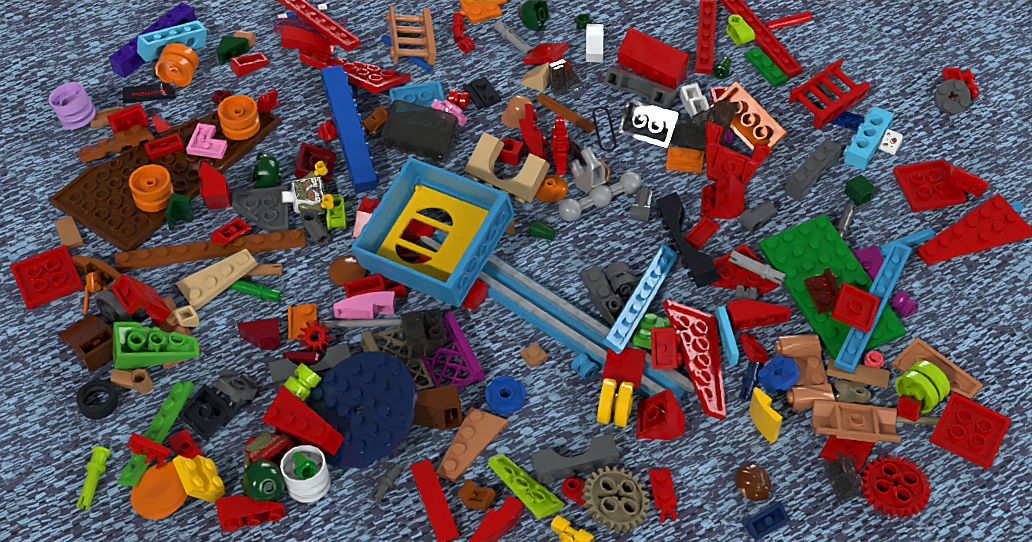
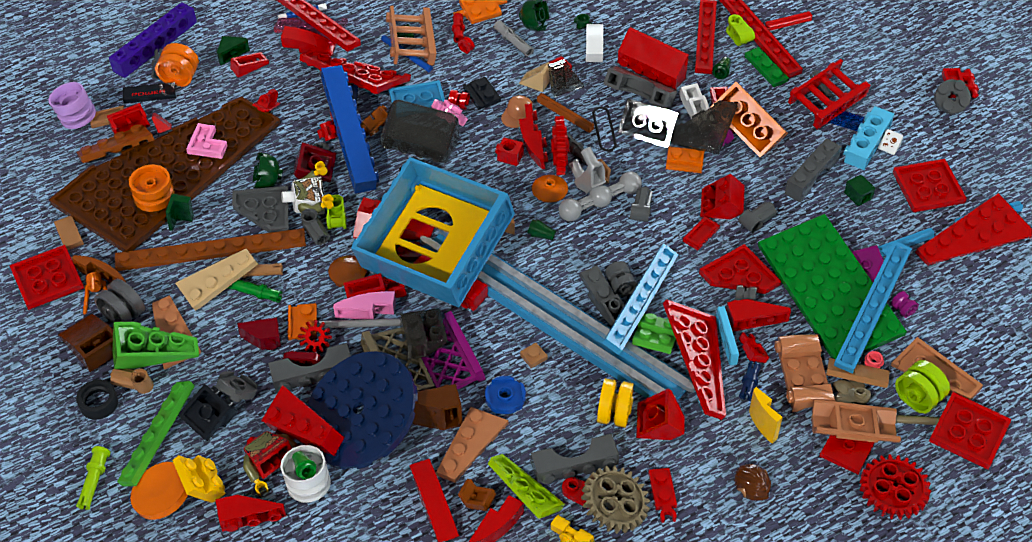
red panel [110,273,171,326] -> none
red plate [125,432,172,470] -> none
medium azure brick [137,20,207,62] -> none
red tile [144,133,185,160] -> none
red plate [168,429,204,459] -> none
tan slope [173,304,200,327] -> none
red slope [199,162,231,209] -> none
red slope [210,217,252,245] -> none
dark red plate [212,90,231,105] -> none
orange wheel [217,95,261,140] -> none
nougat piece [234,30,256,47] -> none
dark green cylinder [241,459,286,502] -> none
lime wheel [283,362,322,401] -> none
dark grey pin [369,462,402,504] -> none
tan arch [464,132,550,204] -> none
red plate [523,42,569,65] -> none
dark azure wheel [571,353,599,381] -> none
red sticker [601,347,647,388] -> none
red bracket [651,327,682,369] -> none
black arch [655,192,719,289] -> none
red wing [705,121,772,185] -> none
light grey pin [729,250,786,285] -> none
dark blue slope [740,501,791,541] -> none
blue plate [758,355,800,393] -> none
clear red bracket [804,267,840,315] -> none
clear smoke bracket [824,451,864,504] -> none
red plate [831,282,880,334] -> none
dark grey pin [835,203,857,239] -> none
red plate [897,394,922,422] -> none
red bracket [946,164,989,197] -> none

